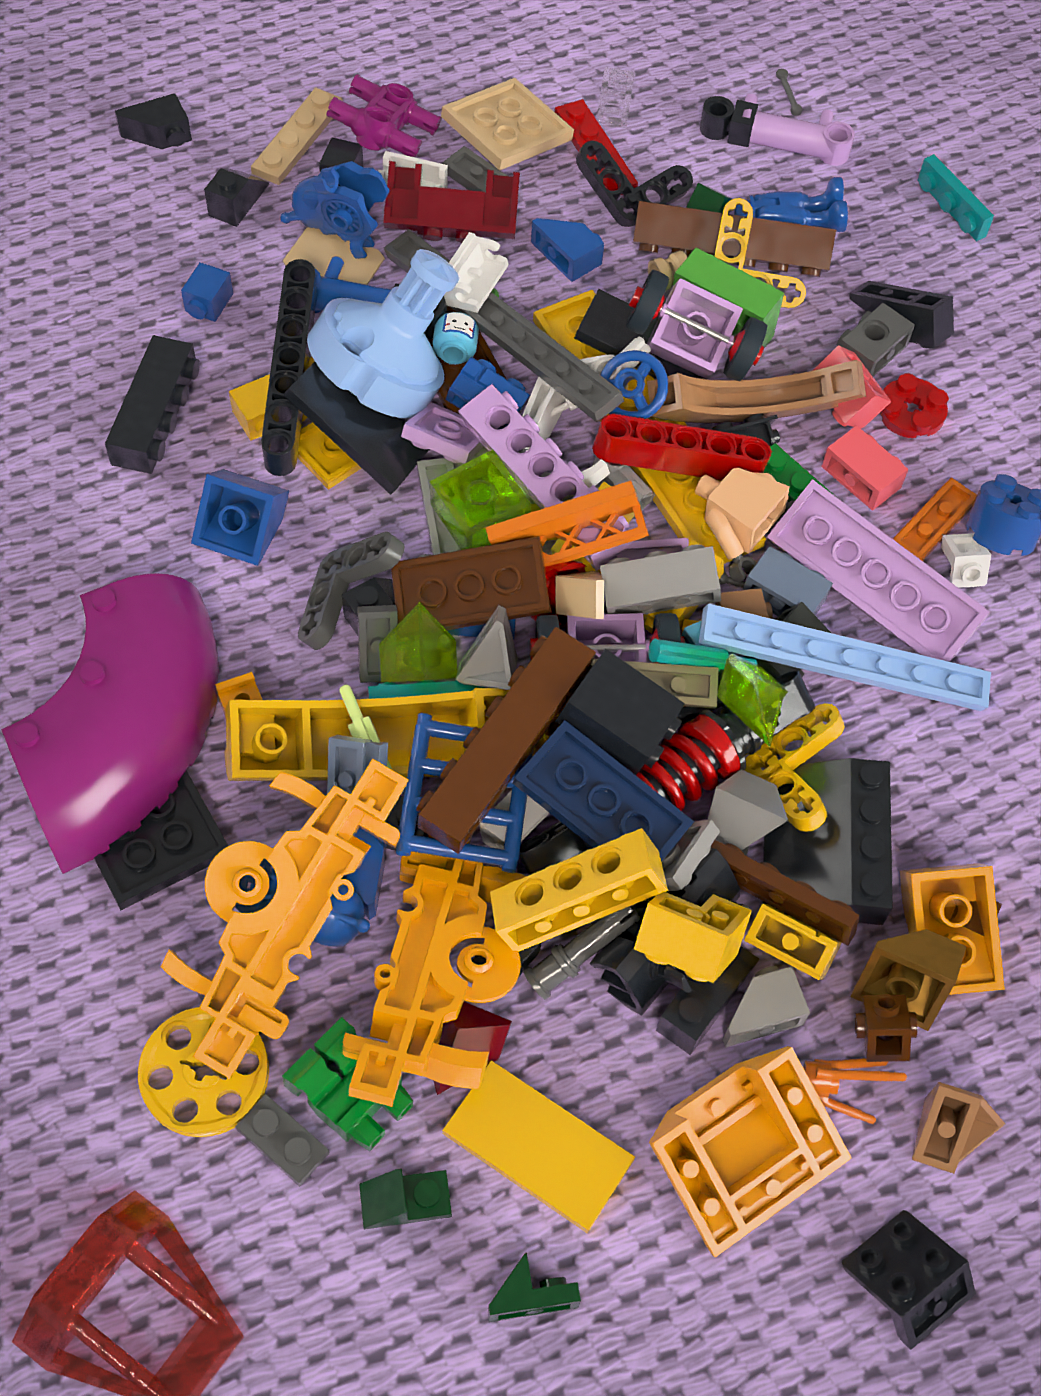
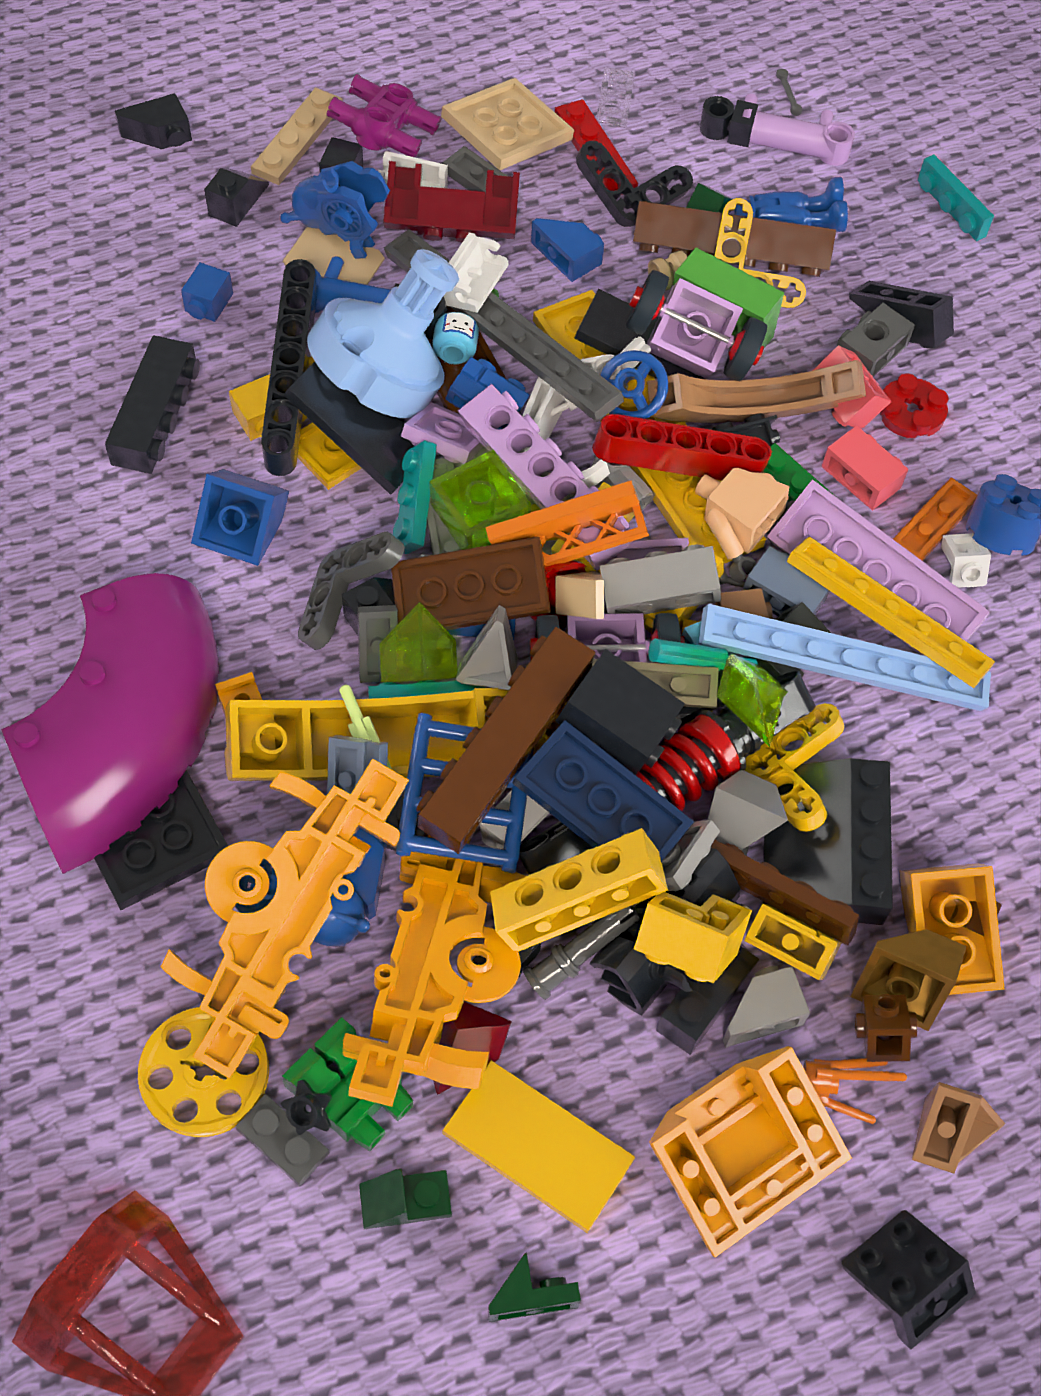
none -> black plate [281,1079,332,1135]
none -> teal plate [393,440,437,554]
none -> yellow tile [787,537,995,688]

